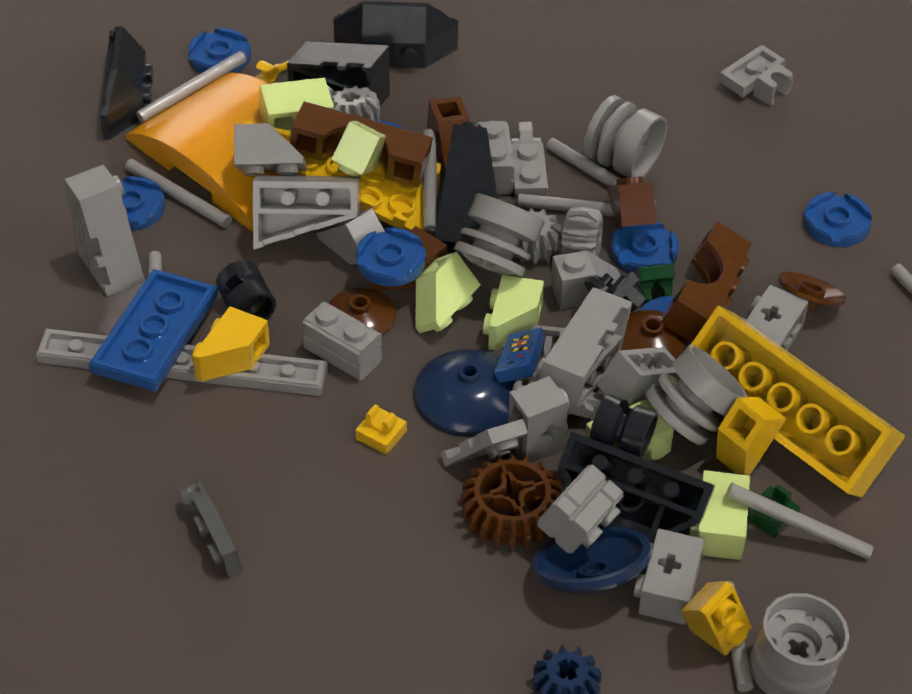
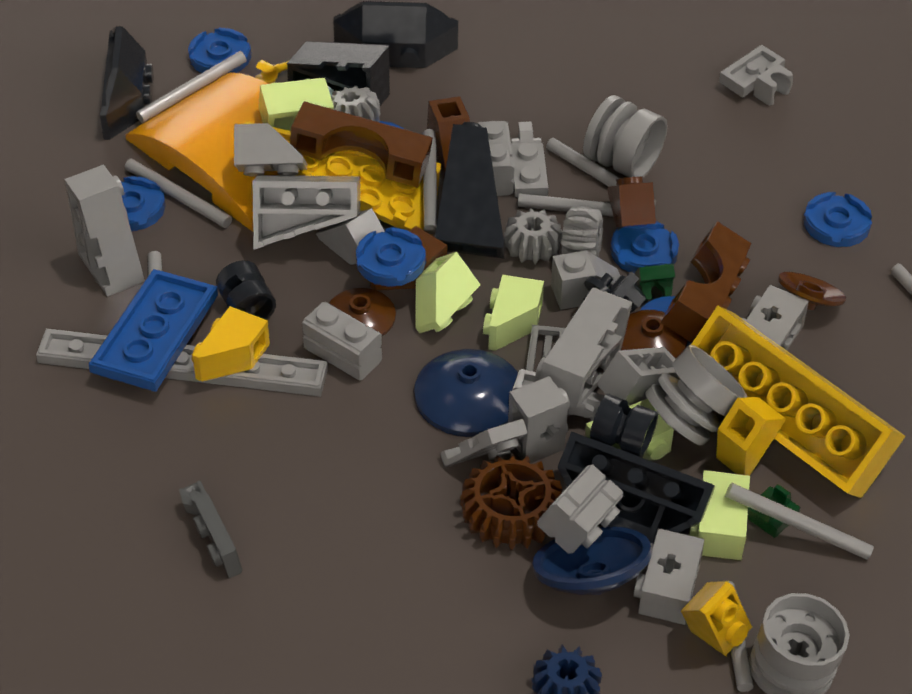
yellowish green slope [331,120,386,177] -> none
yellow tile [355,404,407,455] -> none
light grey wheel [453,193,545,277] -> none
blue tile [494,327,546,383] -> none

